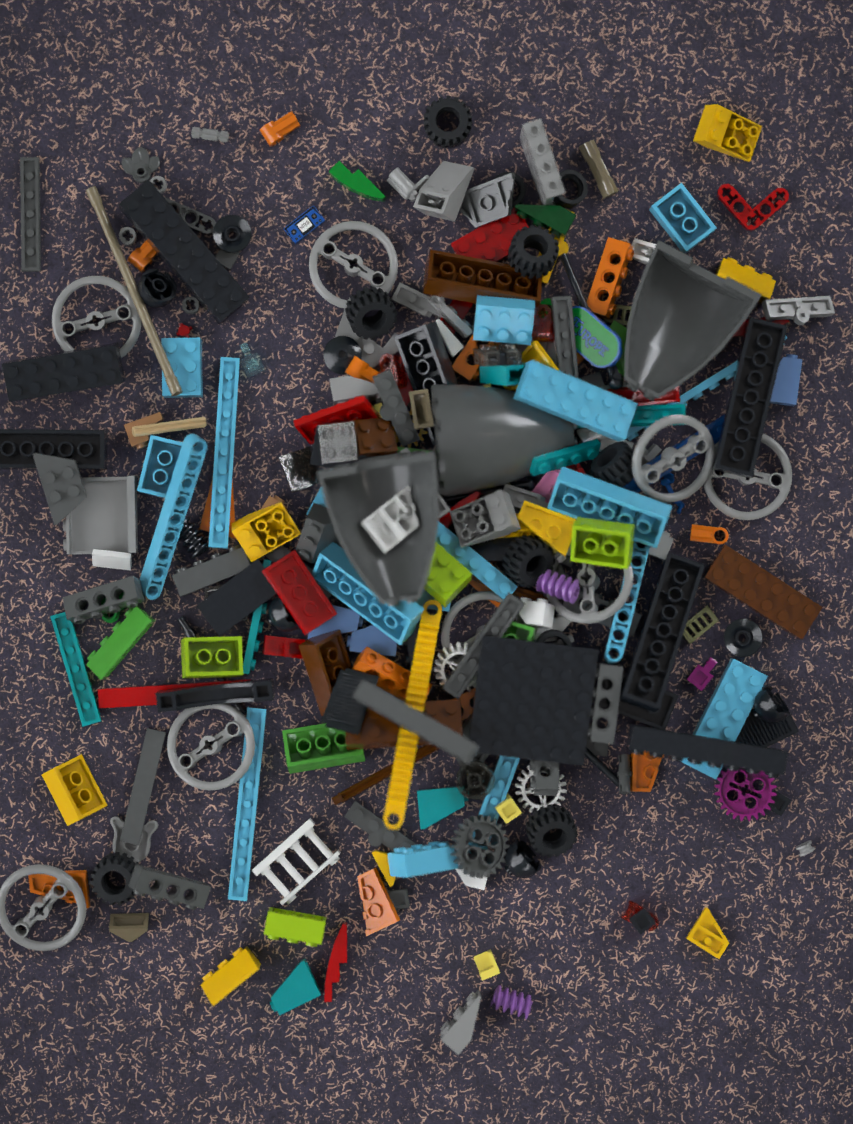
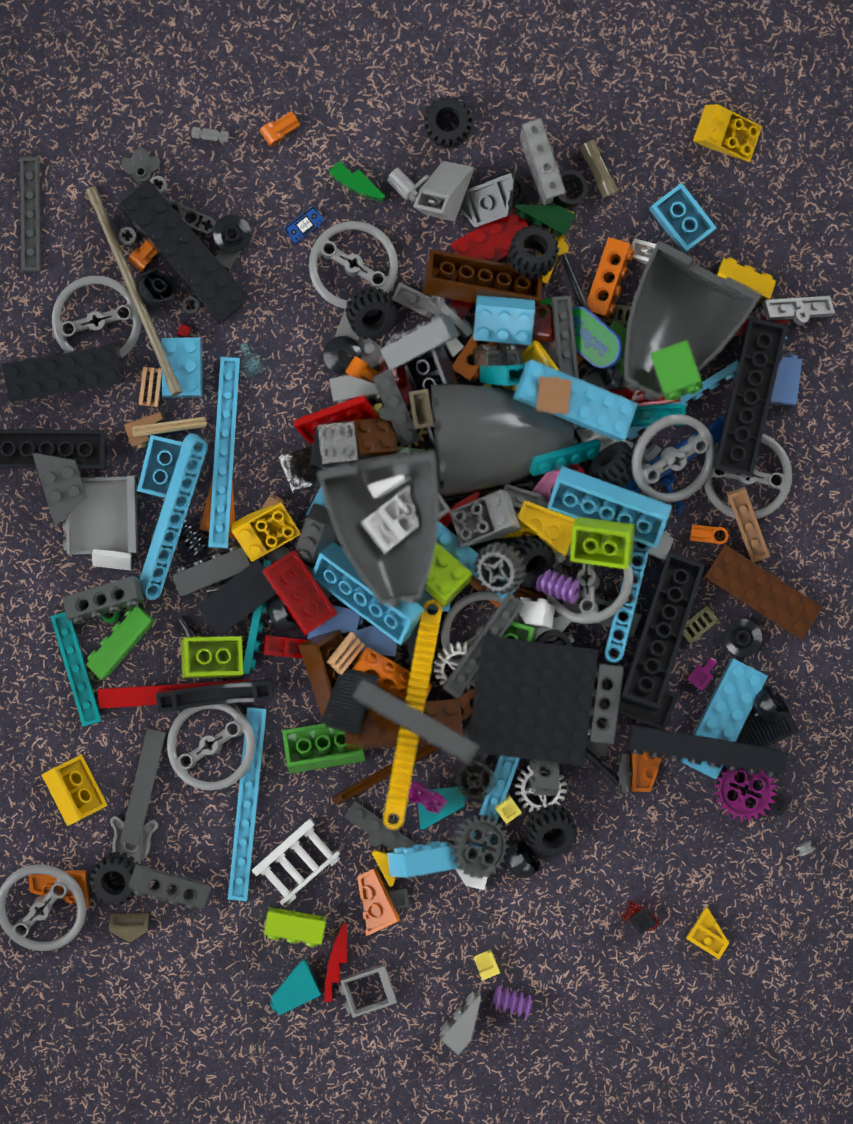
yellow slope [201,946,261,1006] -> none
red beam [717,184,789,231] -> none
none -> light nougat tile [139,367,162,407]
none -> light nougat tile [327,632,365,675]
none -> light grey window [338,964,397,1018]
none -> white slope [367,474,412,498]
none -> brick [380,314,460,370]
none -> magenta hinge [408,781,447,813]
none -> dark grey gear [474,543,526,595]
none -> medium nougat piece [536,376,572,415]
none -> bright green panel [650,340,703,401]
none -> medium nougat plate [727,487,770,563]

